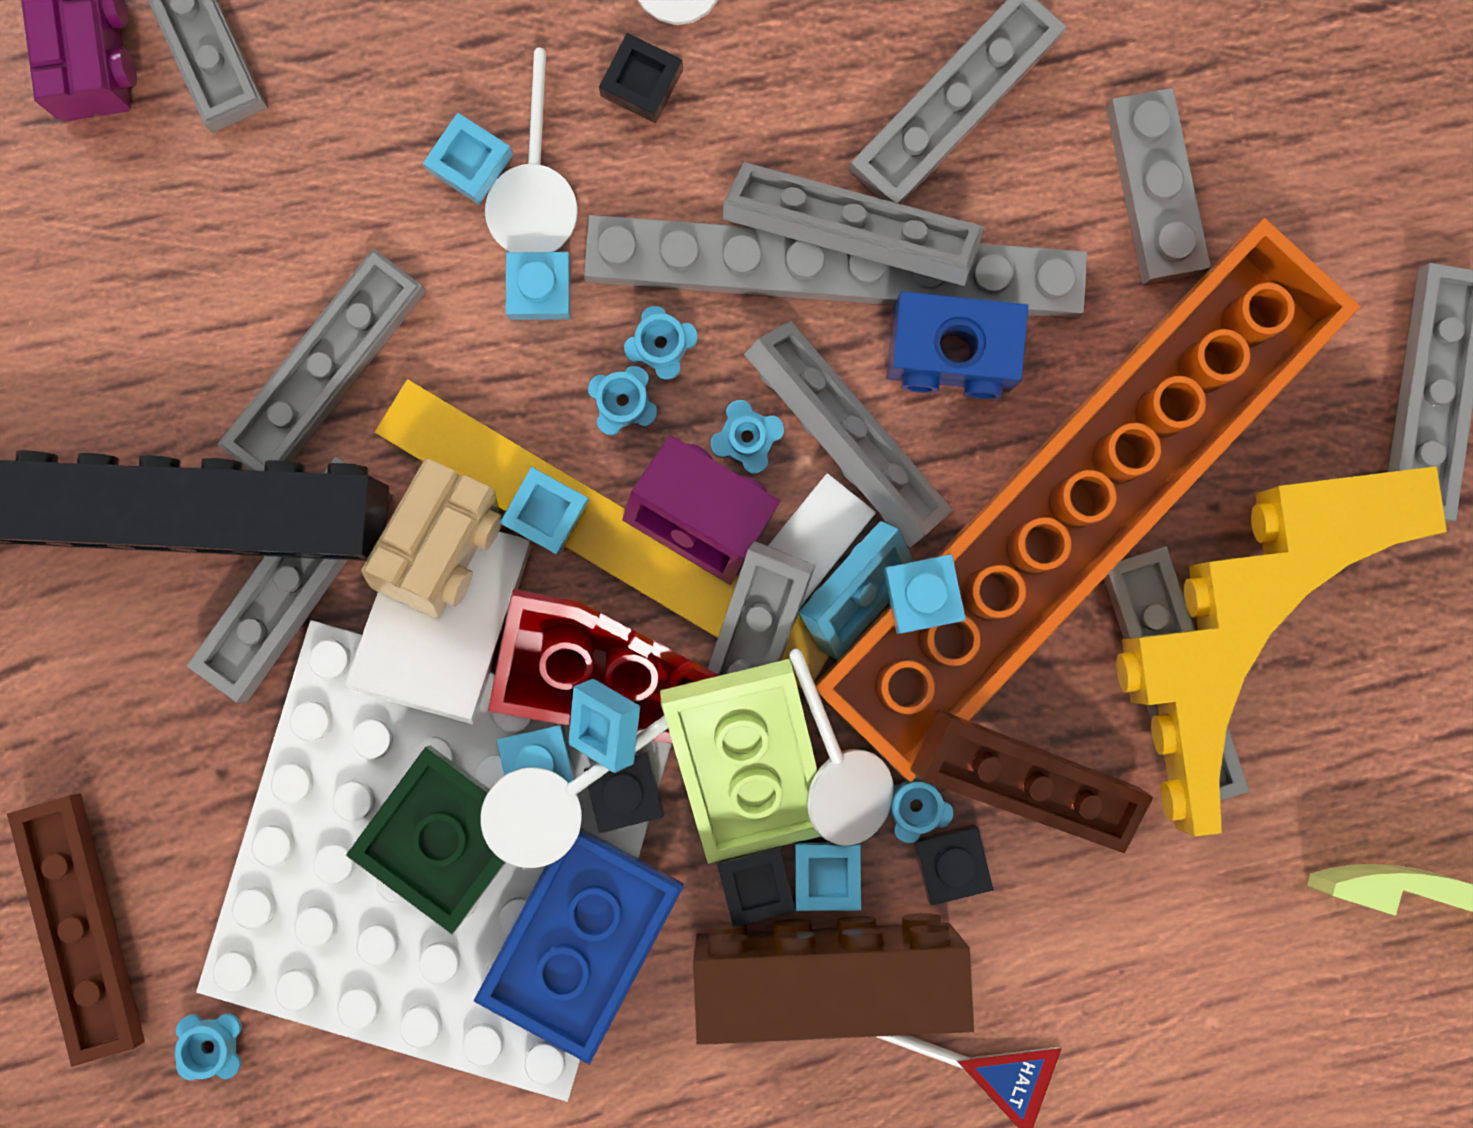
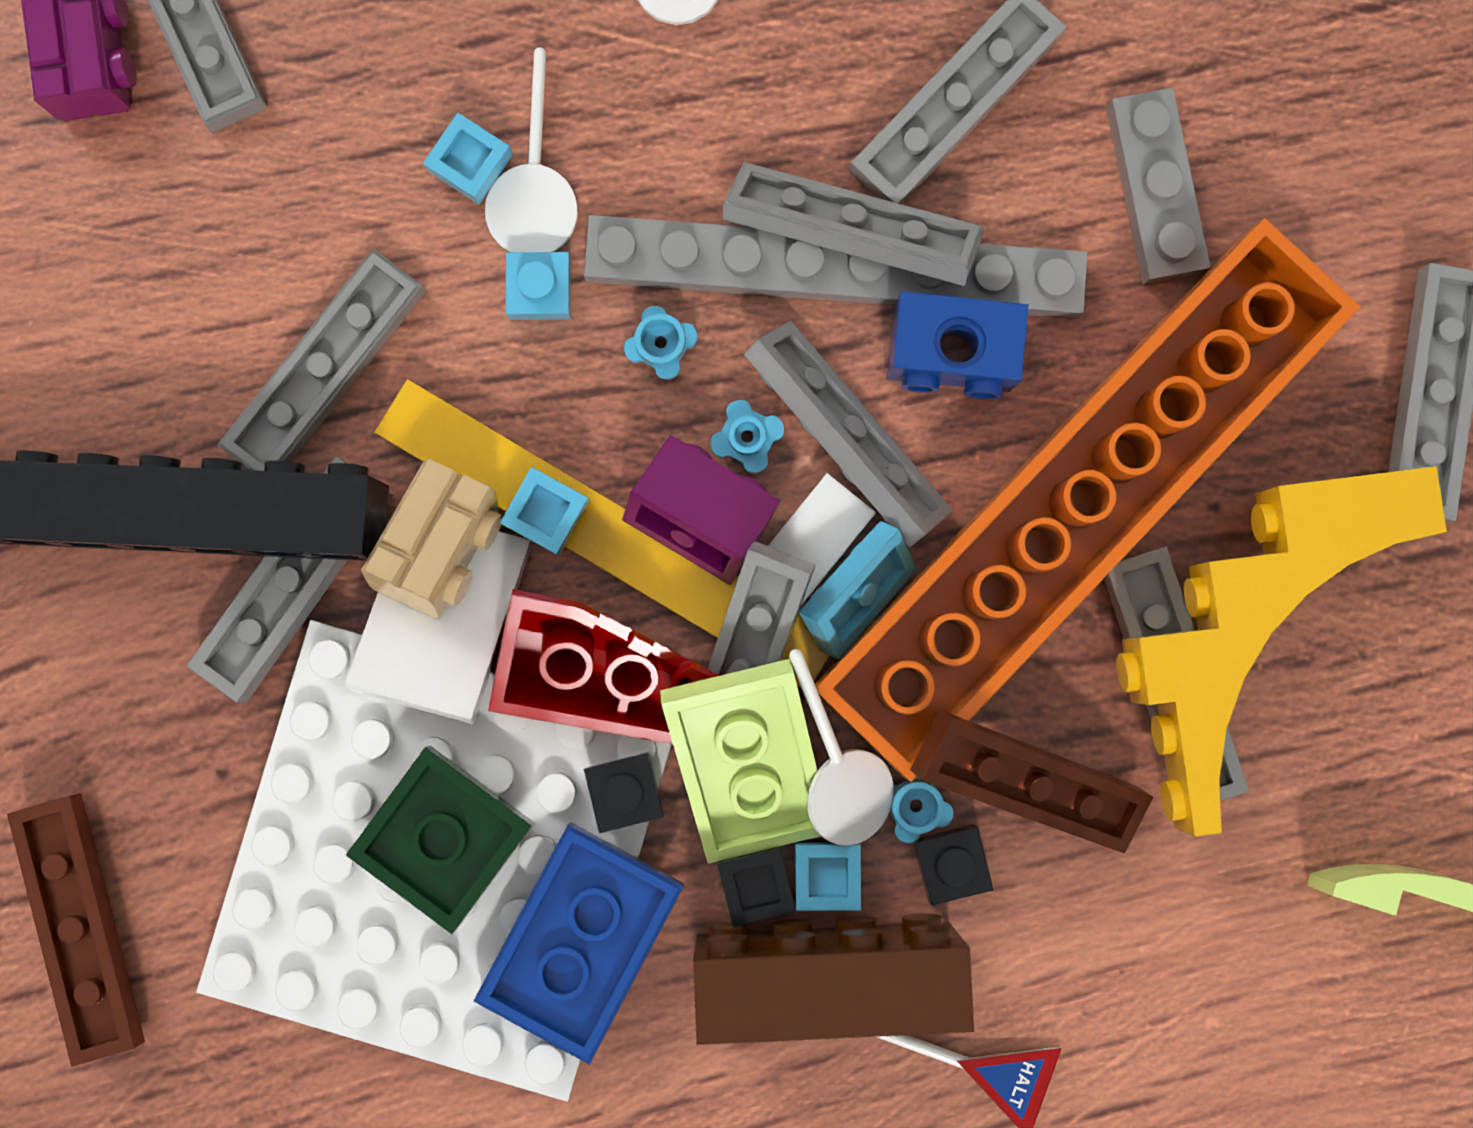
medium azure plate [175,1013,242,1080] -> none
white piece [481,715,668,868] -> none
medium azure plate [496,724,576,783] -> none
medium azure plate [568,679,640,773] -> none
medium azure plate [588,366,657,435] -> none
black plate [599,33,684,123] -> none
medium azure plate [883,554,966,634] -> none

